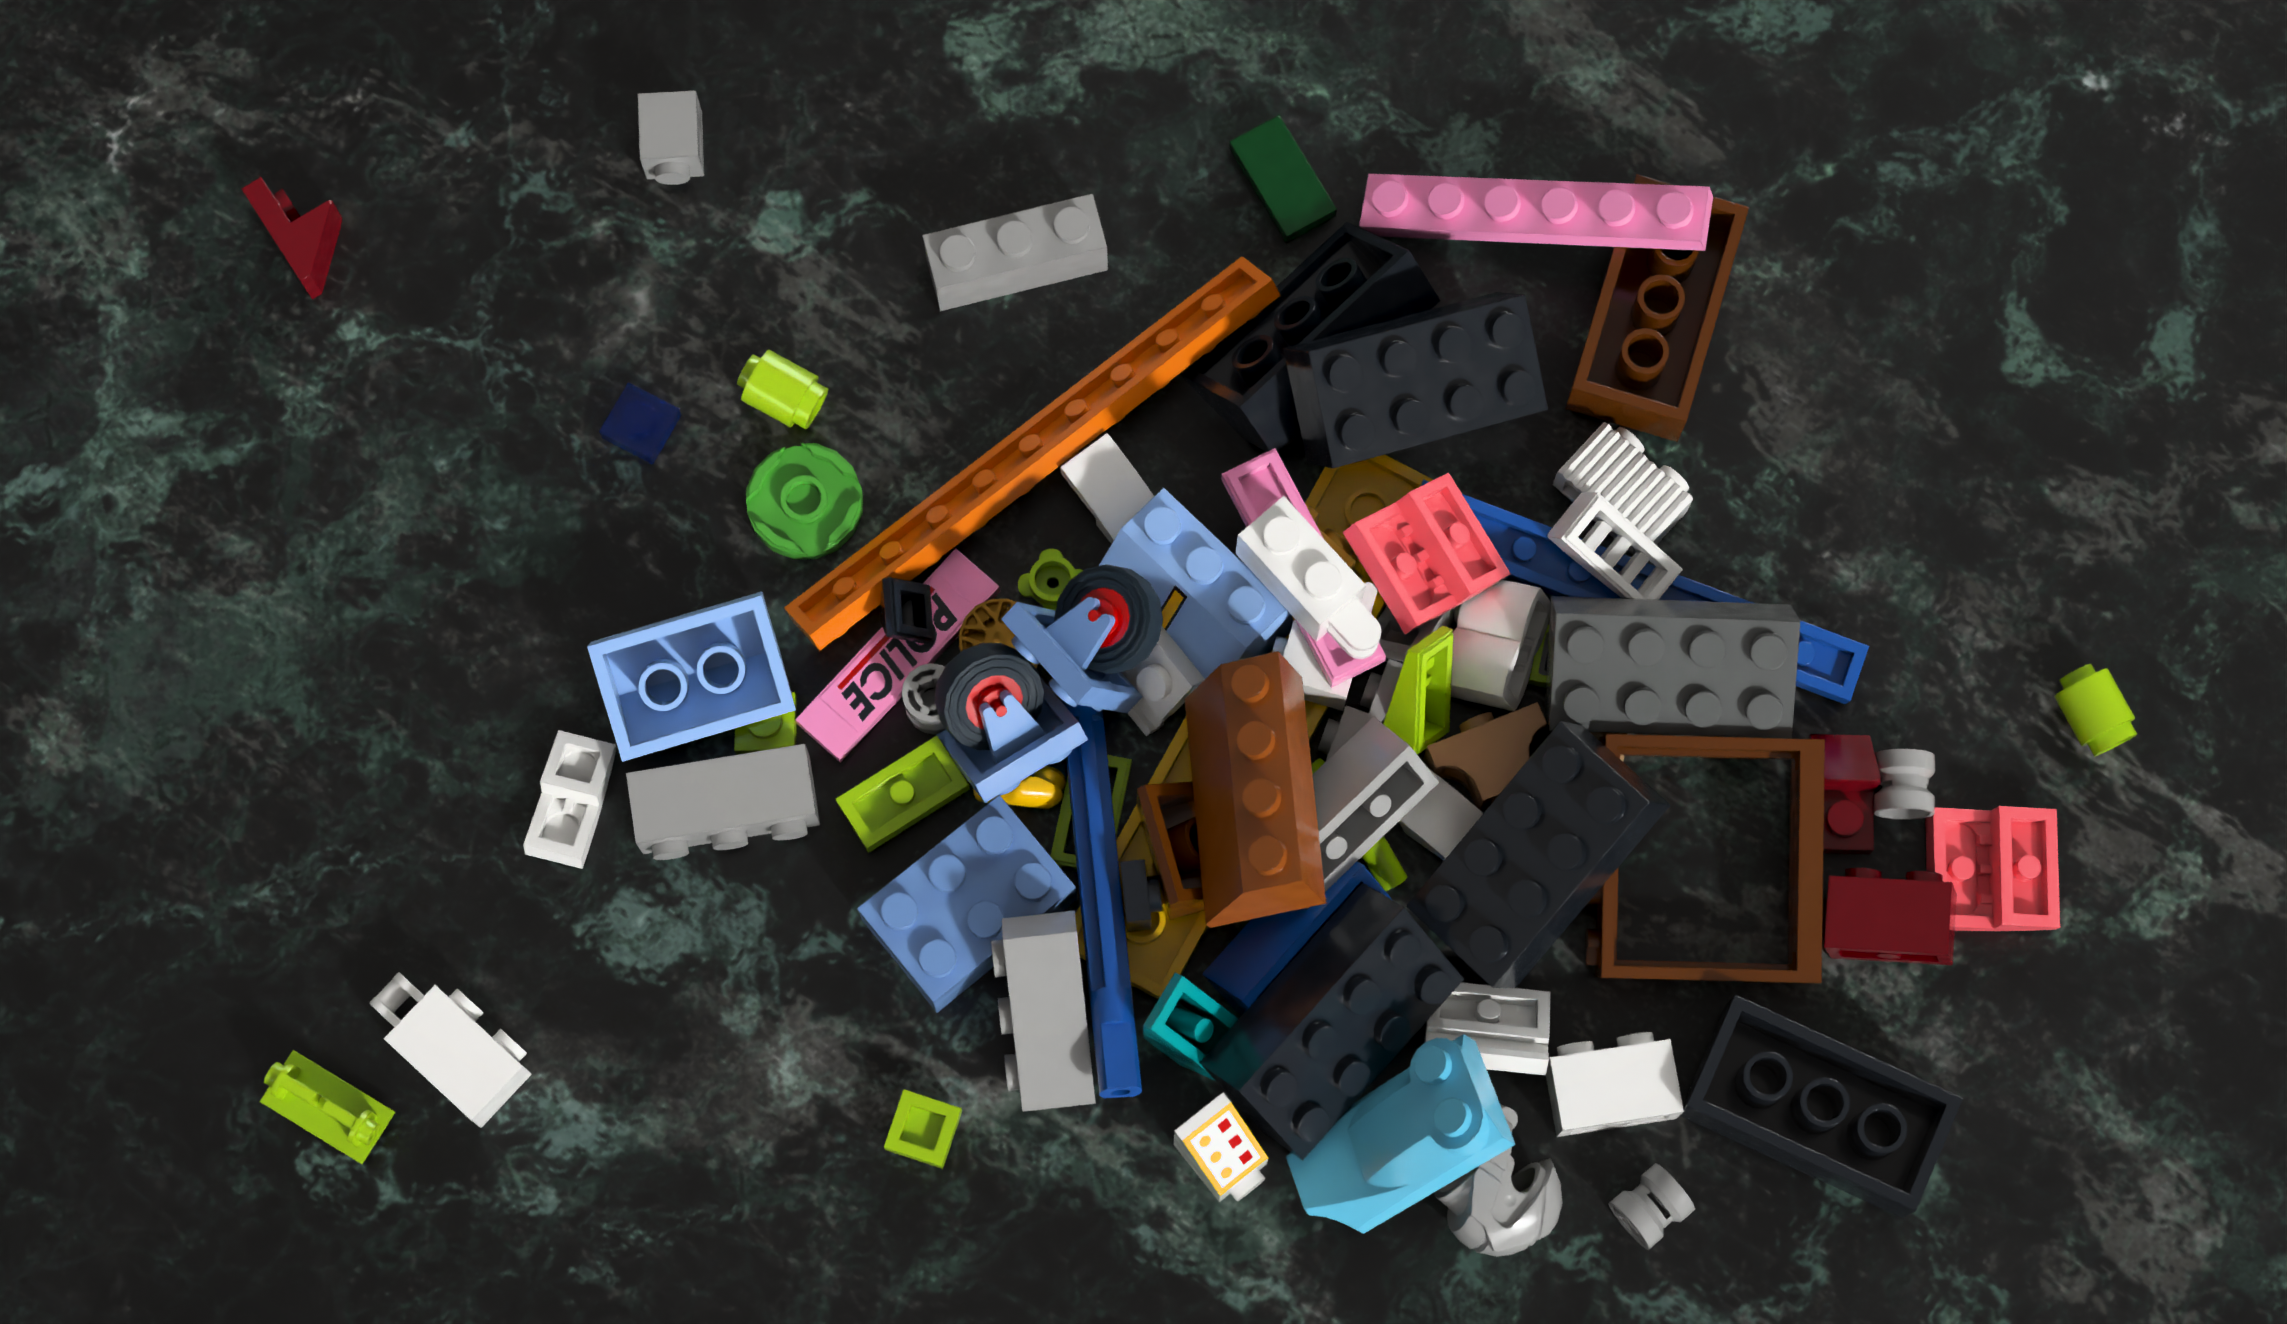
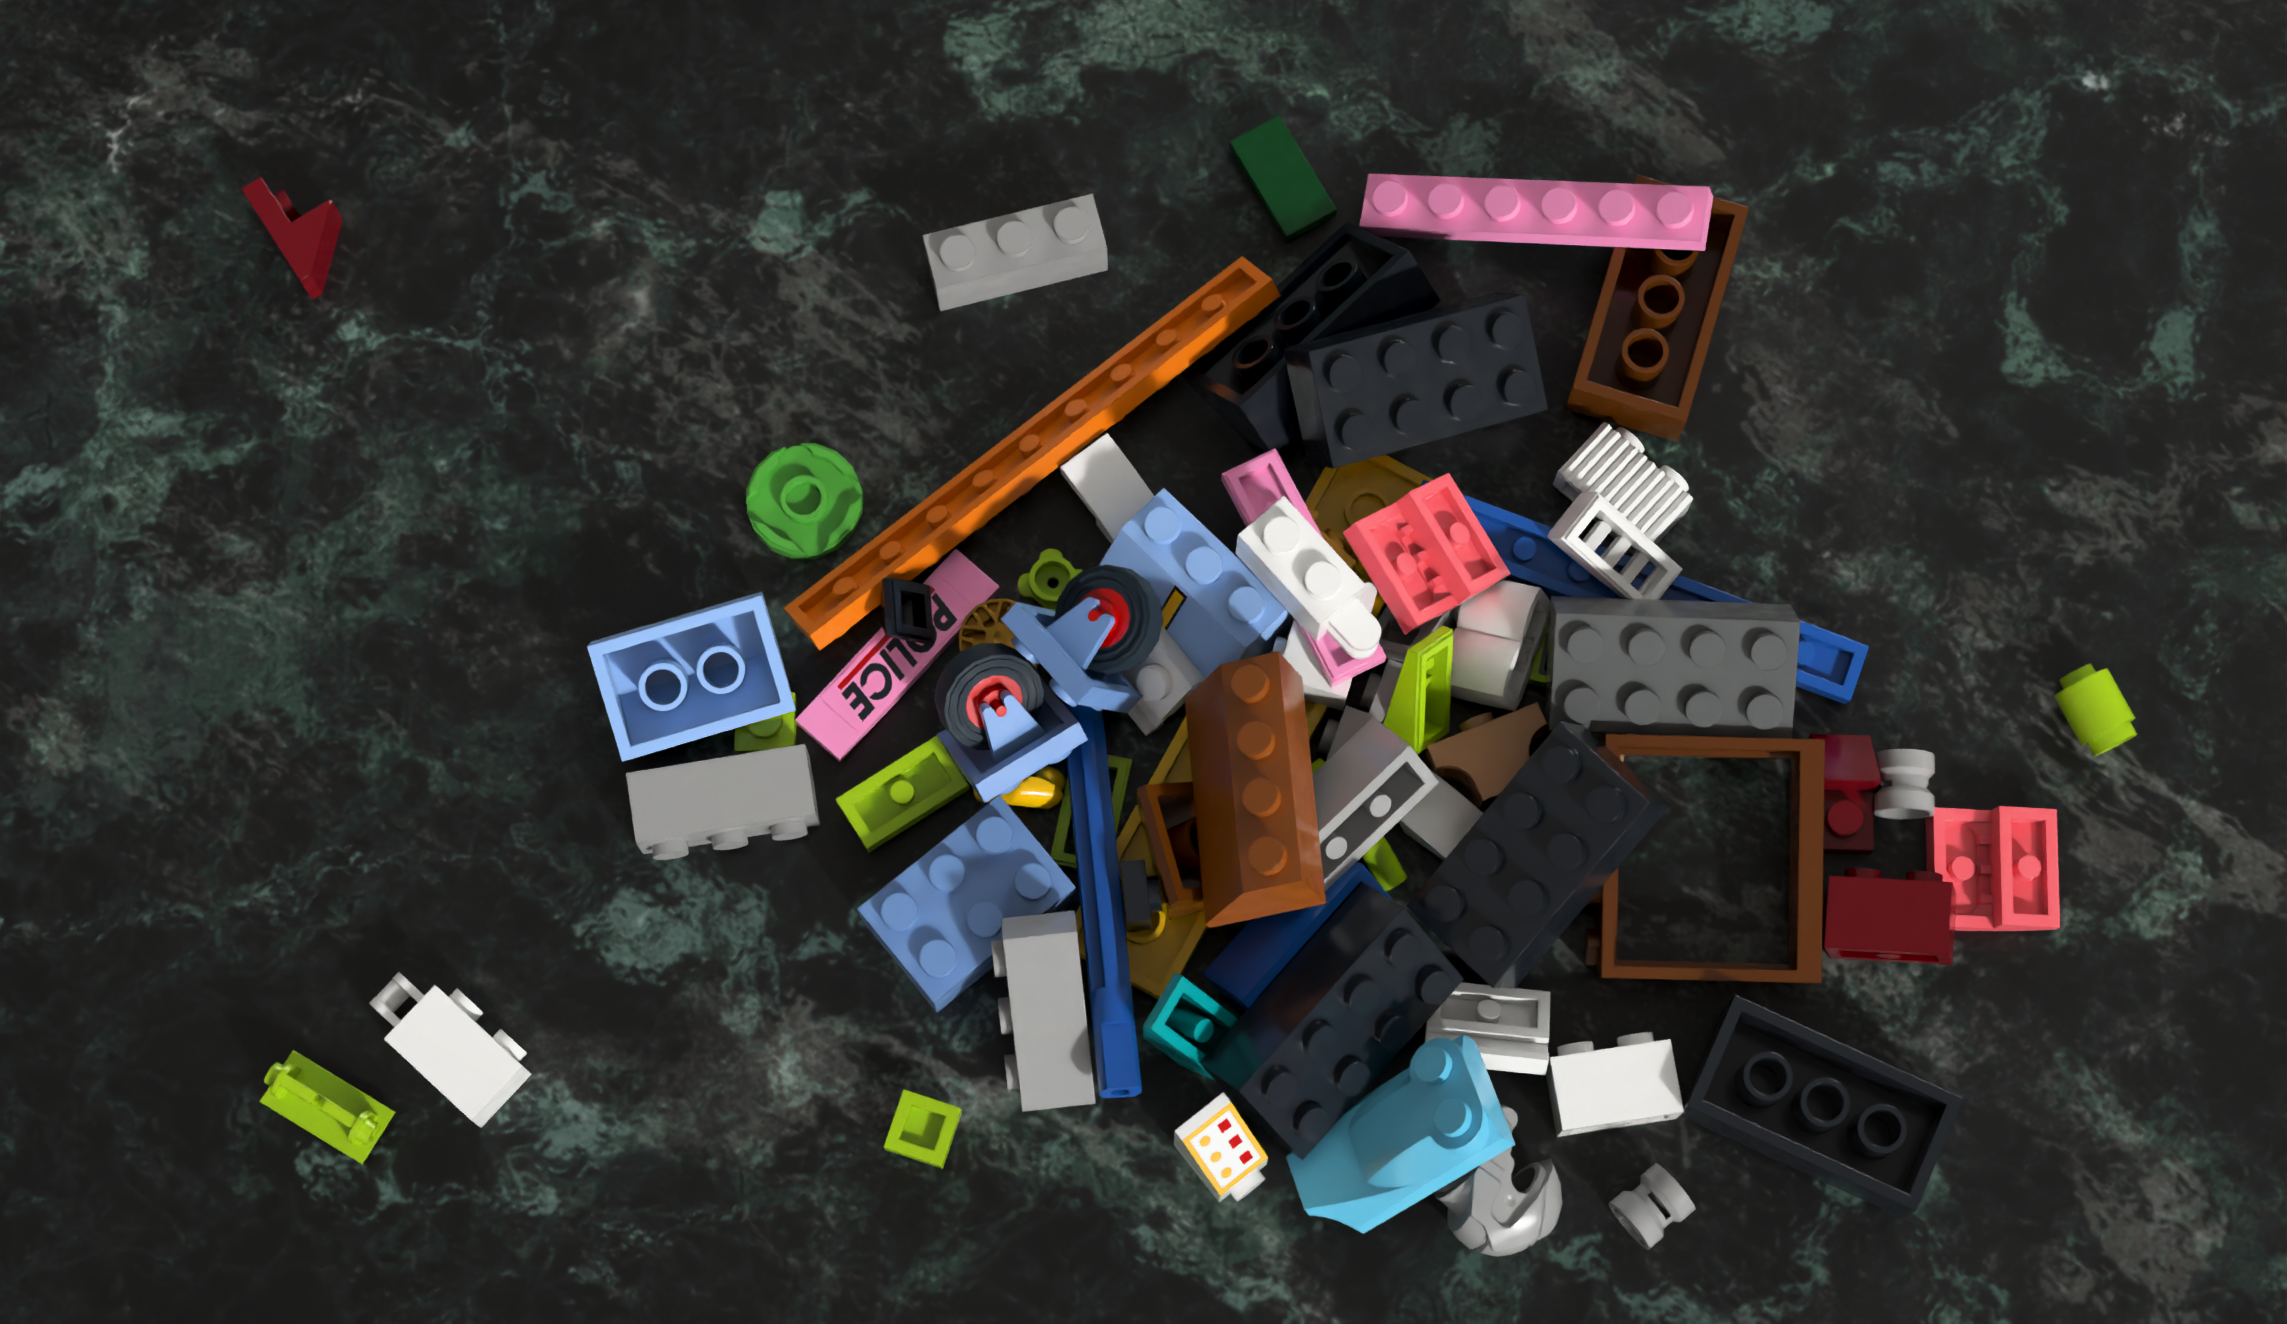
white slope [523,730,616,869] -> none
clear blue plate [599,382,681,464] -> none
light grey brick [638,91,704,185] -> none
lime brick [737,350,828,429] -> none
light grey wheel [902,663,946,735] -> none

